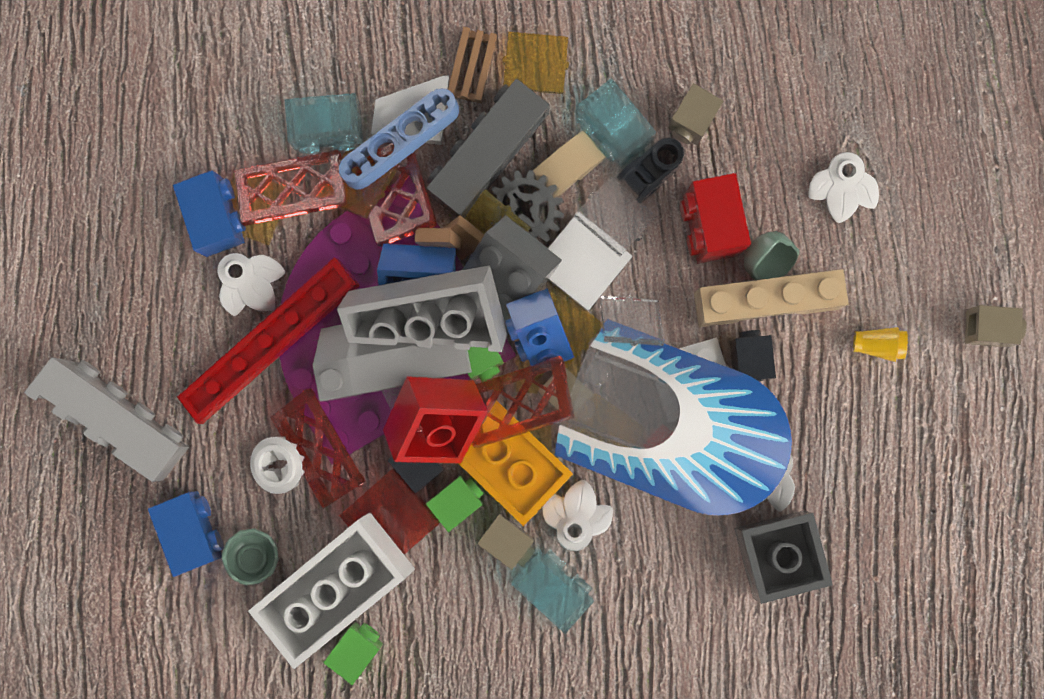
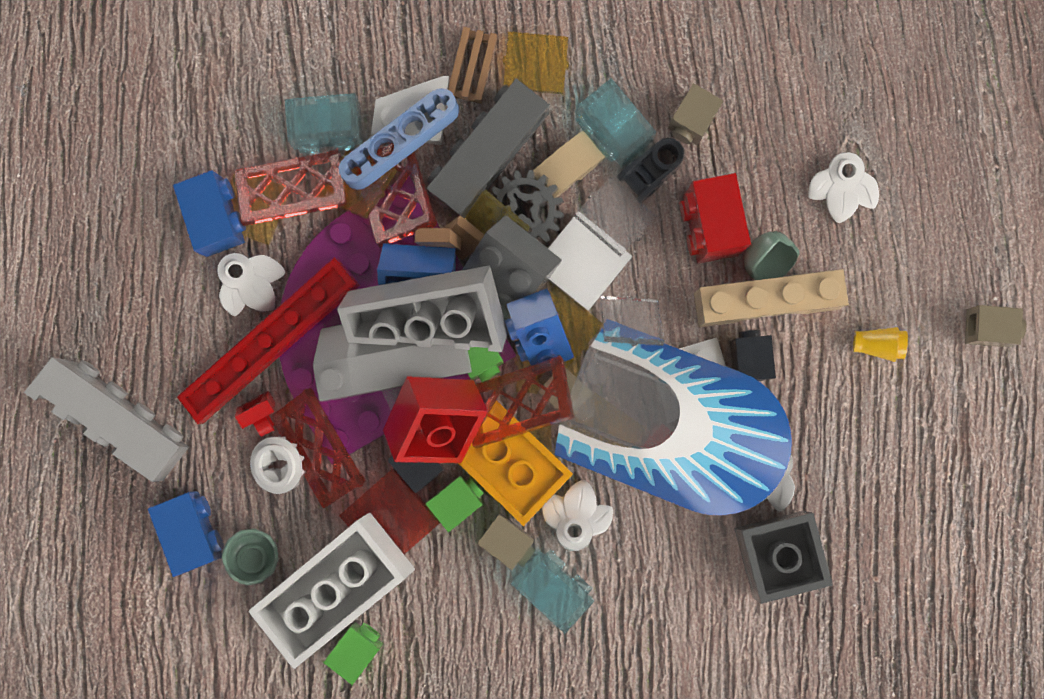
none -> red tile [235,391,276,437]

